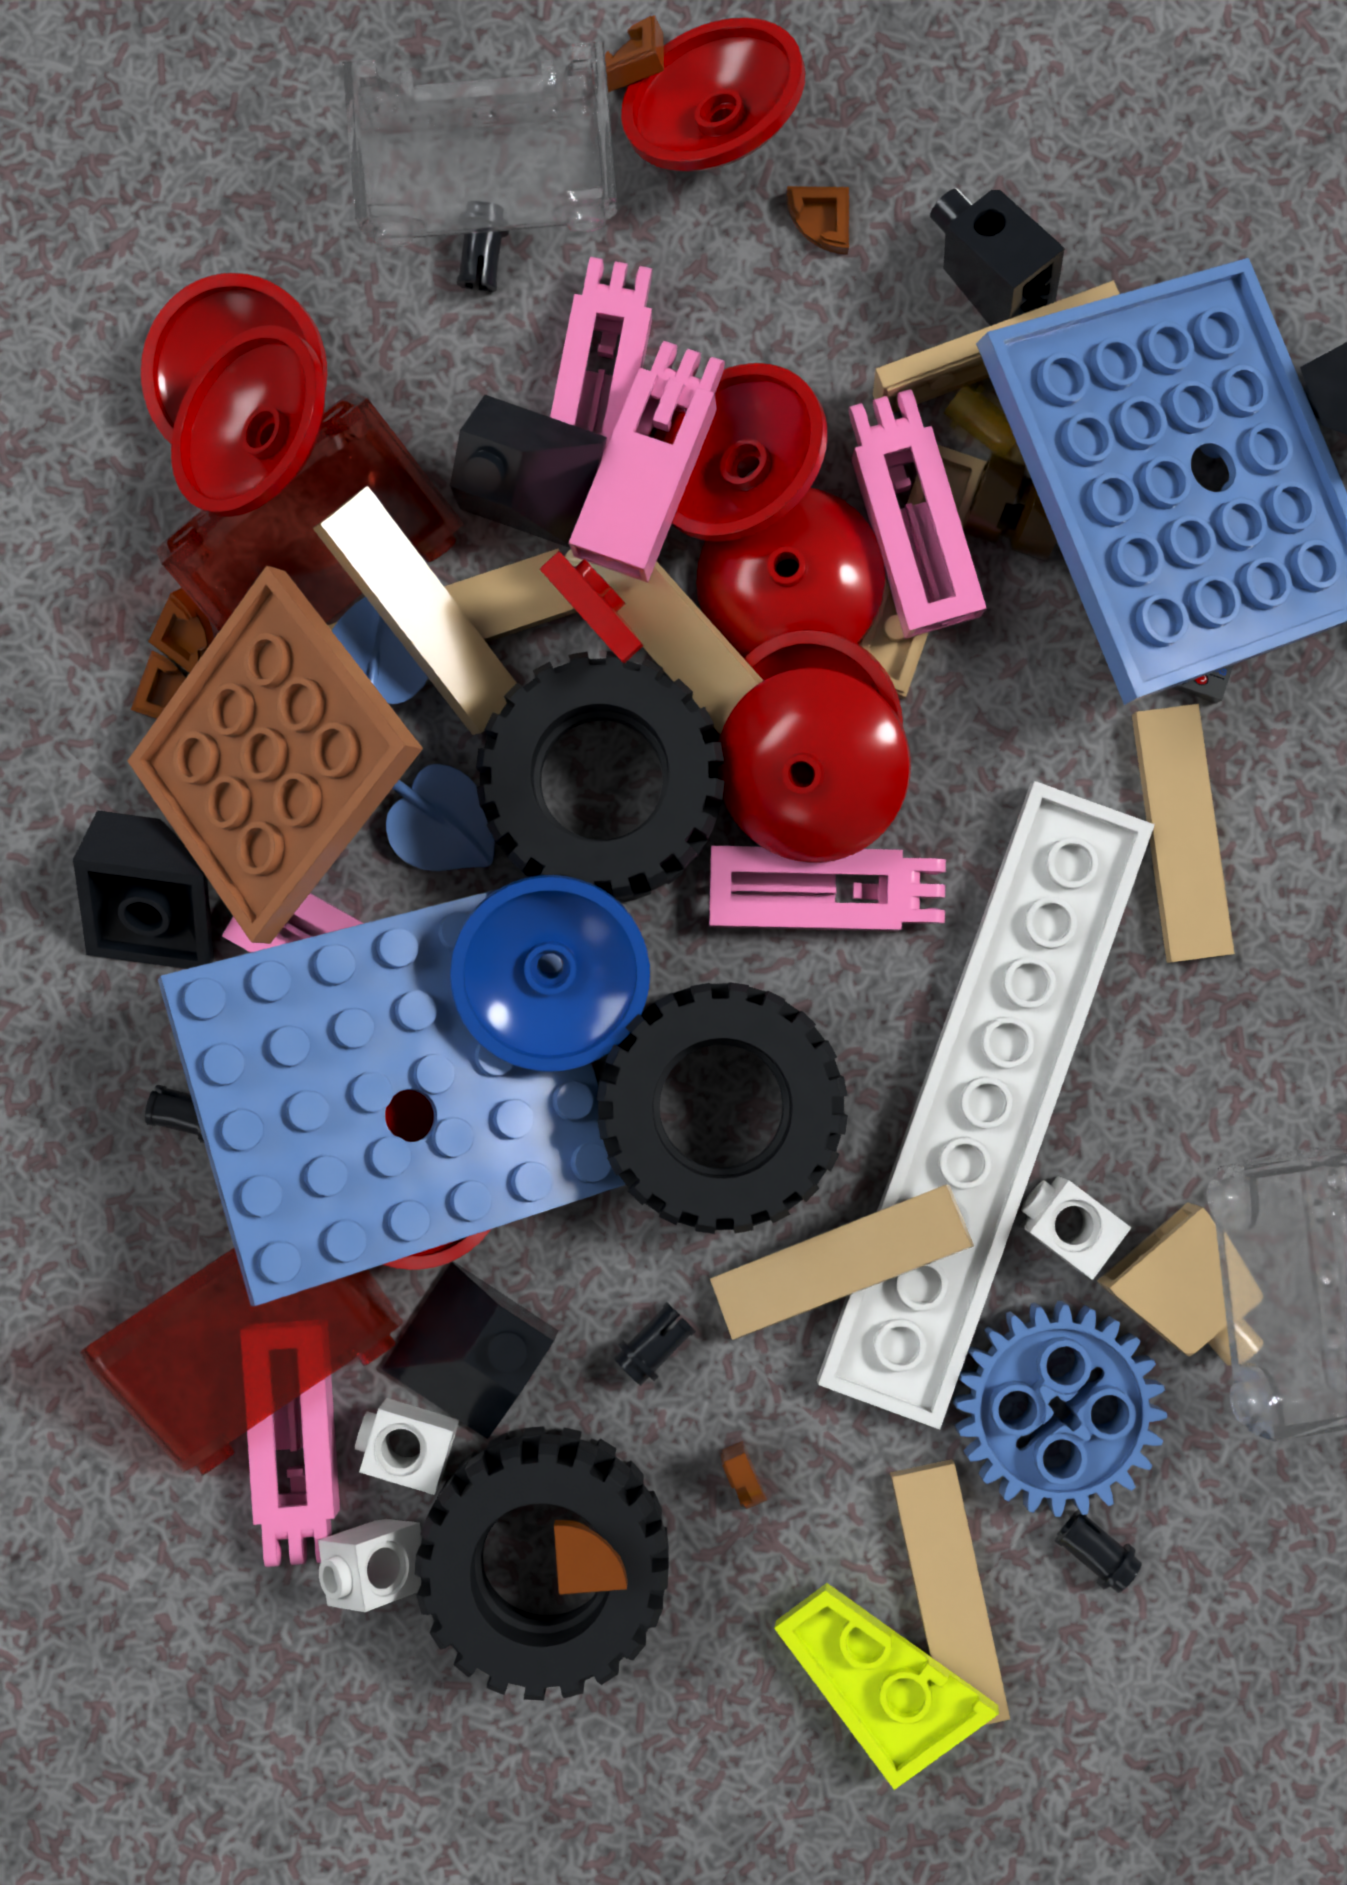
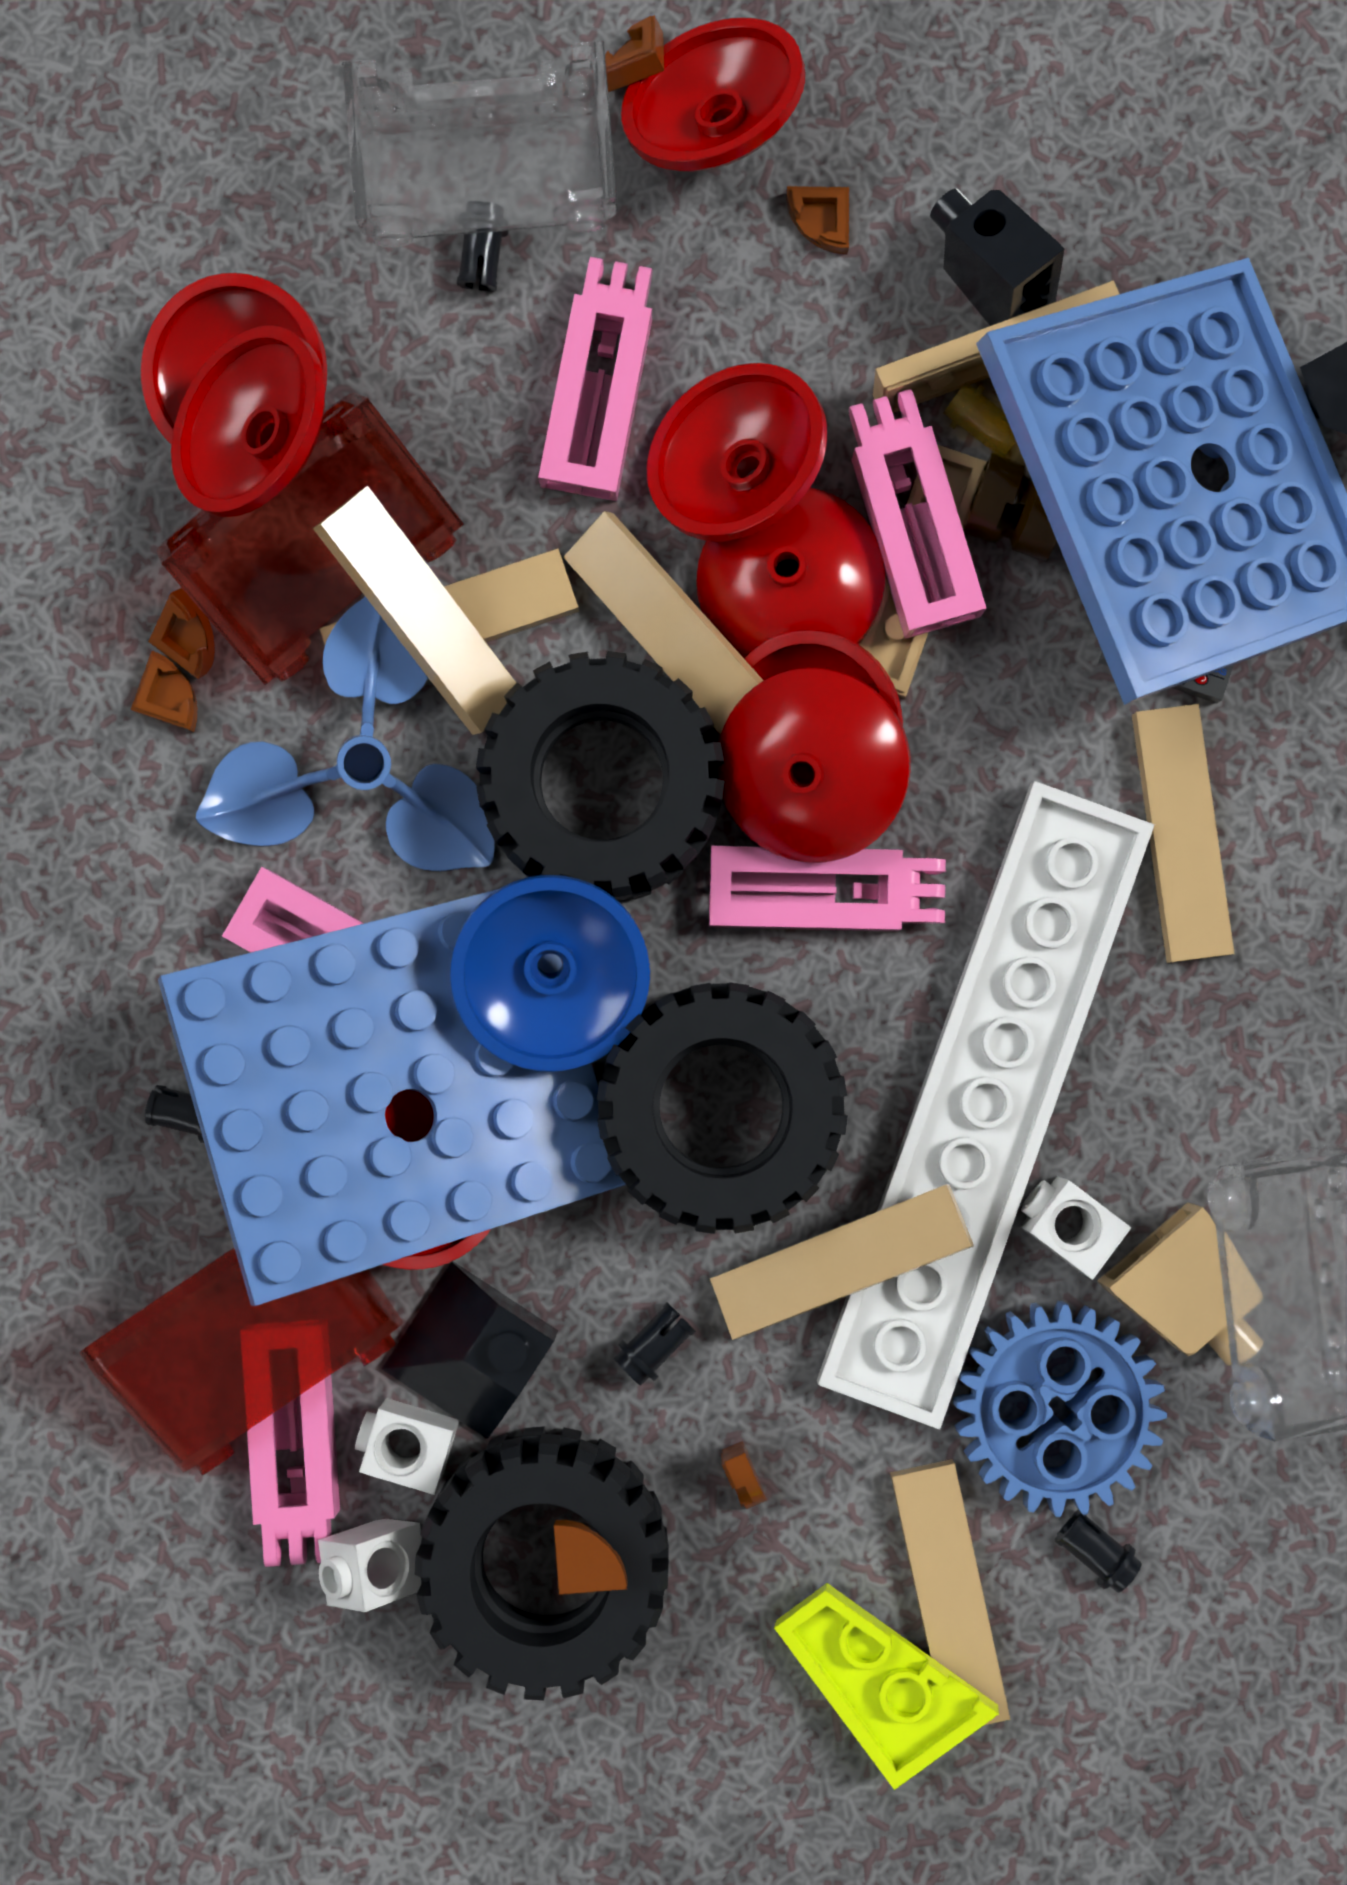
black slope [73,810,214,969] -> none
nougat plate [127,565,423,944] -> none
black slope [450,394,607,548] -> none
red wing [540,551,644,664] -> none
bright pink hinge [569,341,725,583] -> none

